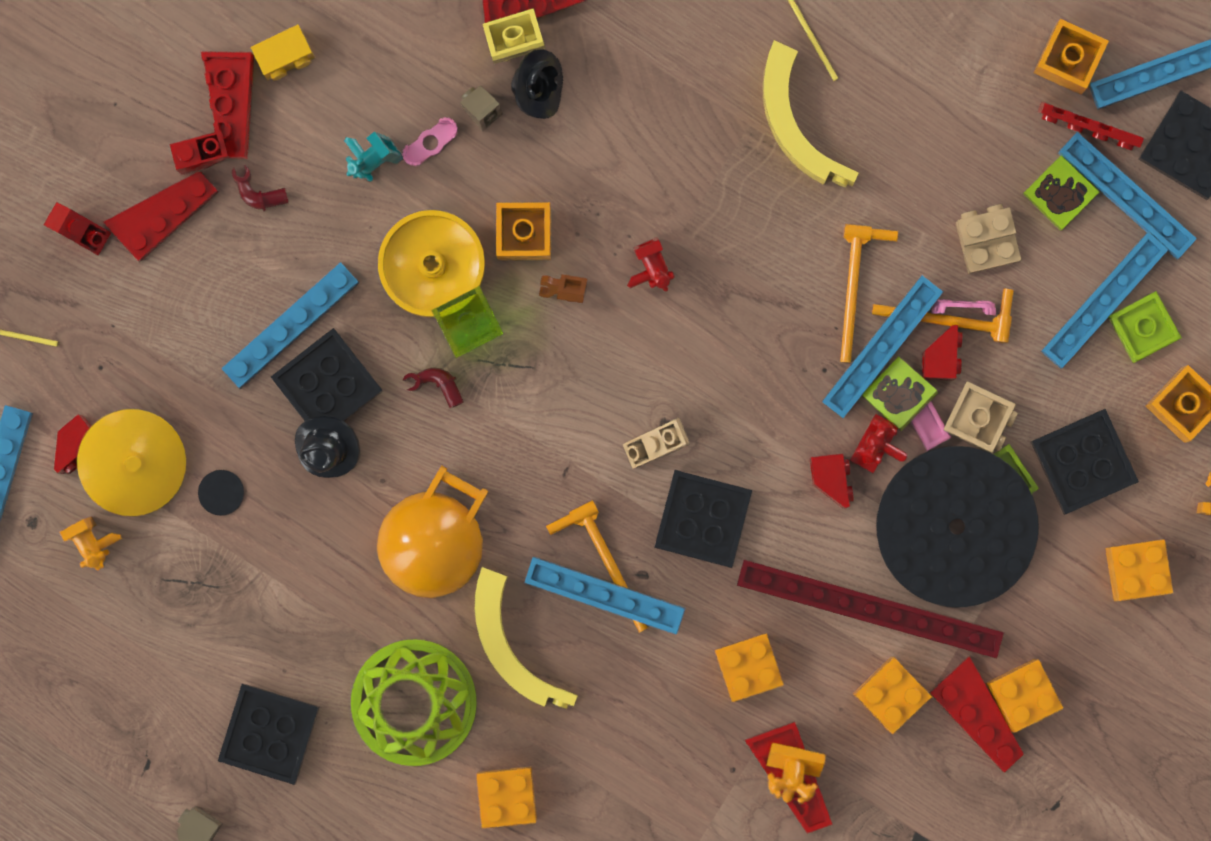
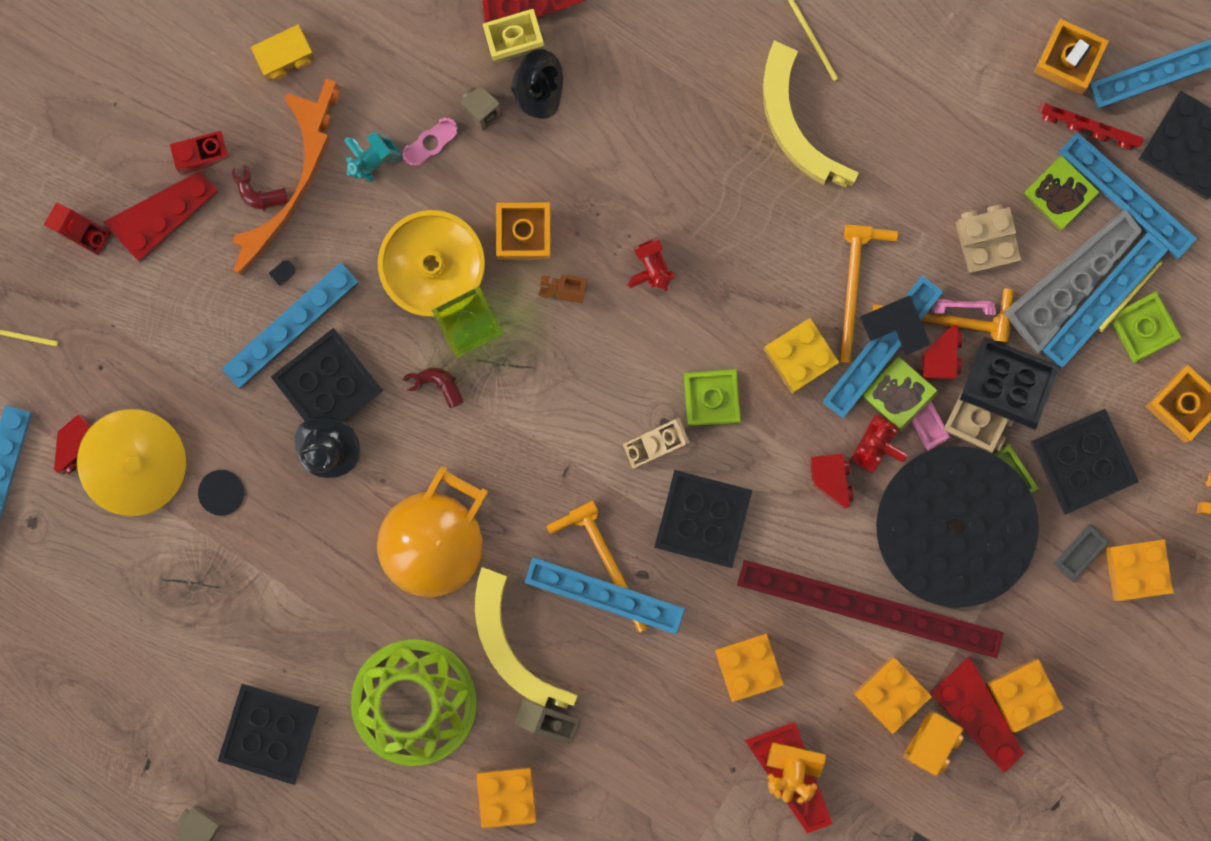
light orange piece [59,516,122,571] -> none
red wing [201,52,254,159] -> none
none -> orange slope [233,78,341,276]
none -> black piece [269,260,295,286]
none -> dark tan slope [514,699,580,745]
none -> lime tile [684,369,741,427]
none -> yellow piece [763,318,839,394]
none -> black tile [860,295,931,355]
none -> light orange brick [902,710,964,776]
none -> black plate [959,337,1059,430]
none -> light grey wing [1003,210,1142,353]
none -> dark grey tile [1053,524,1110,582]
none -> white piece [1066,39,1092,69]
none -> light yellow axle [1098,260,1163,332]

